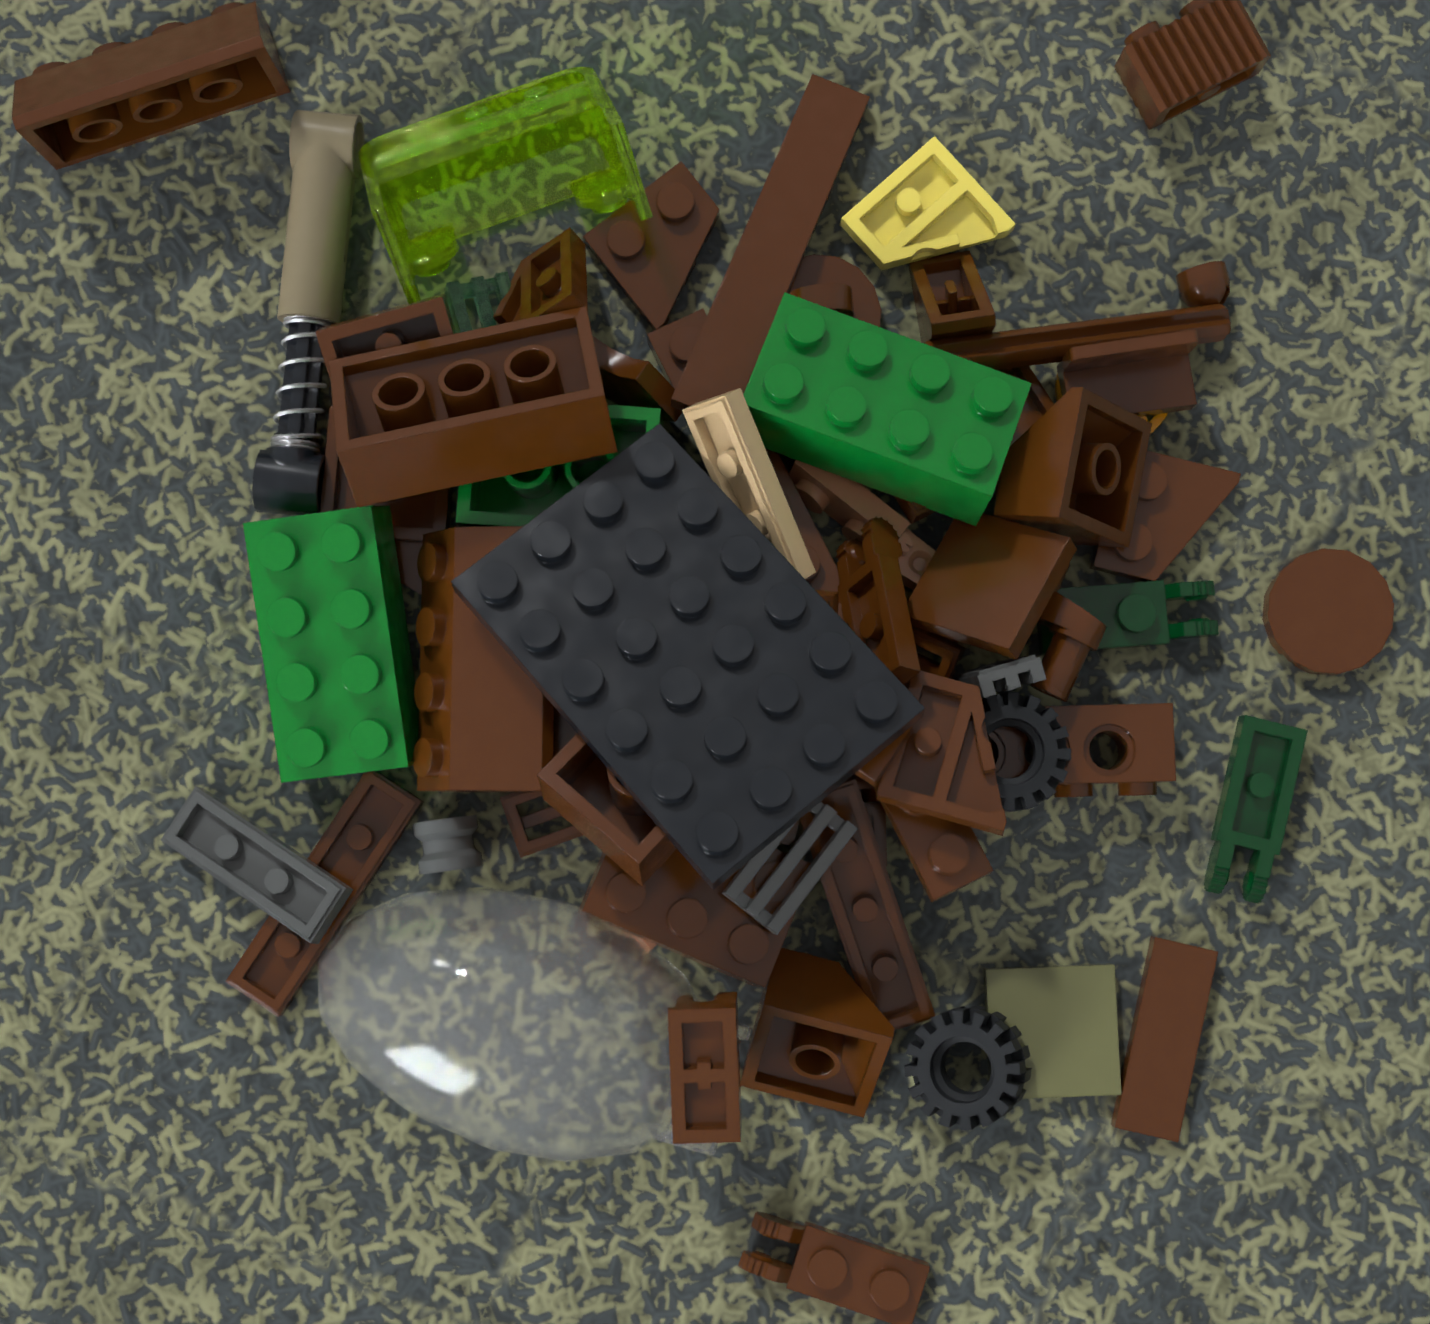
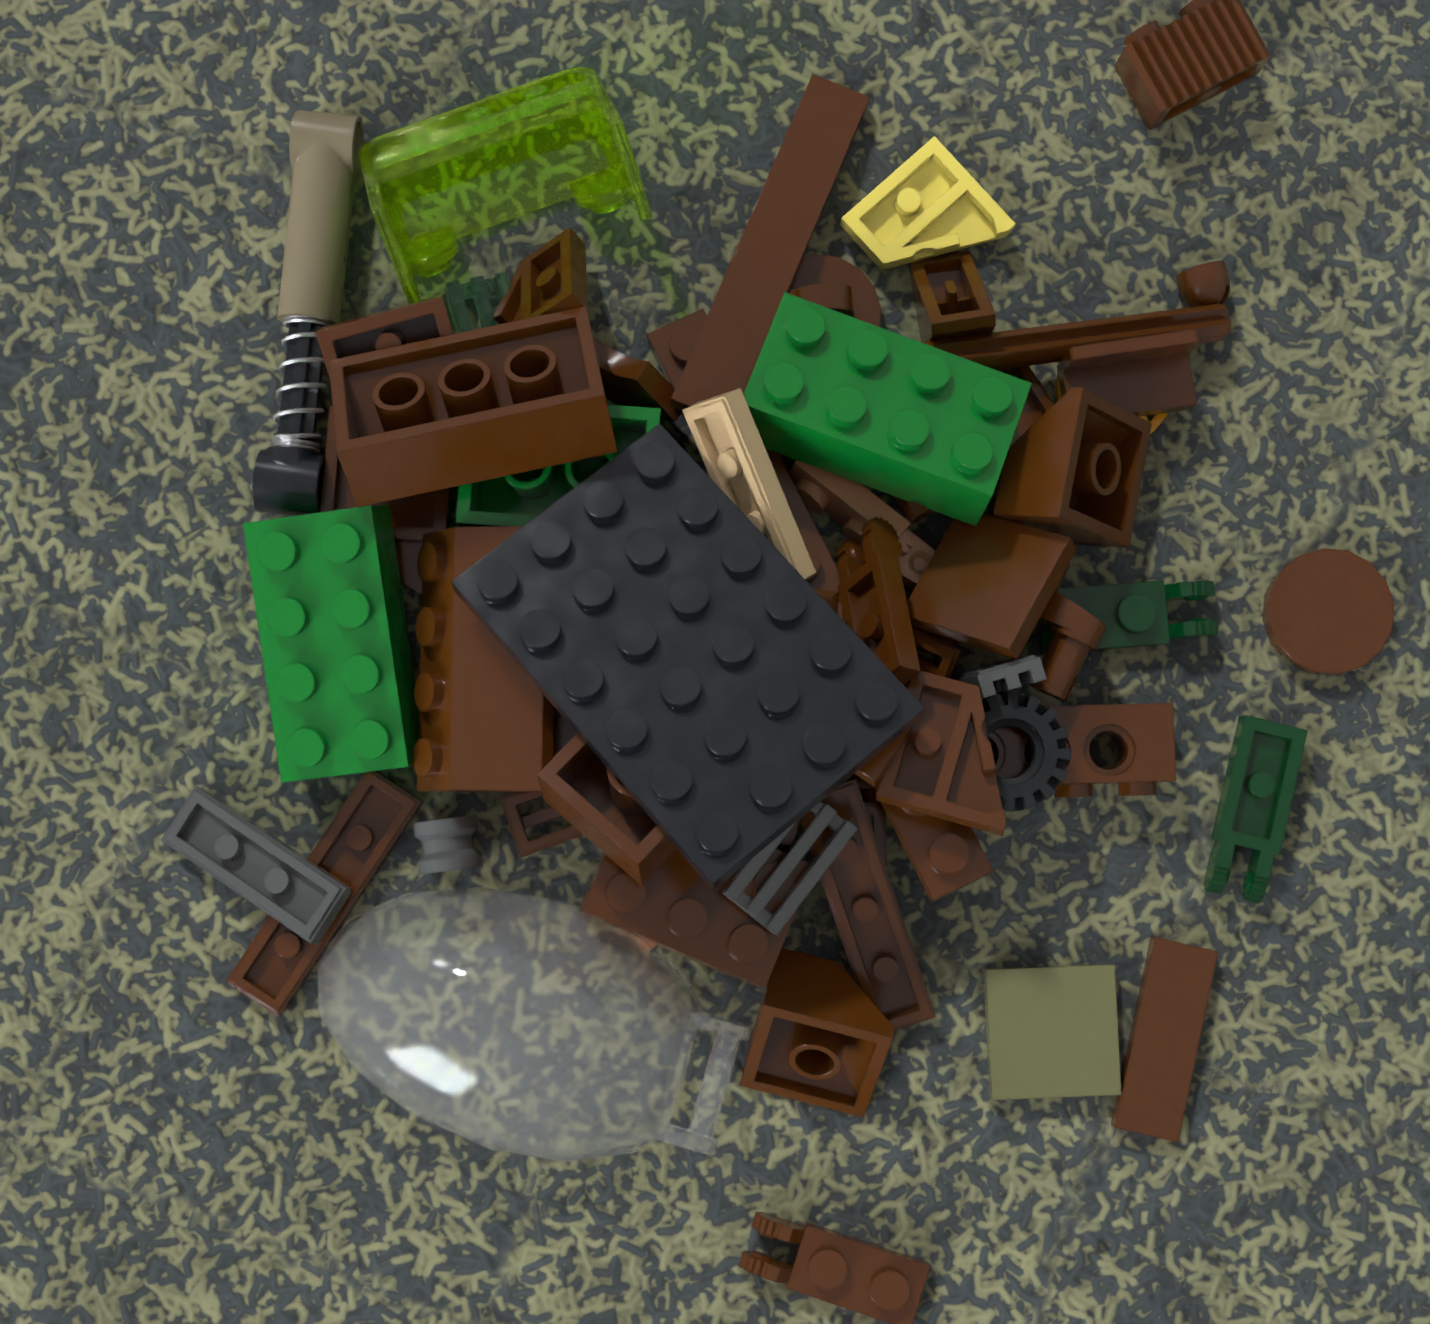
reddish brown slope [12,1,291,170] -> none
reddish brown wing [583,161,720,330] -> none
reddish brown hinge [668,992,742,1144] -> none
black tyre [904,1005,1032,1130] -> none
reddish brown wing [1090,451,1241,582] -> none

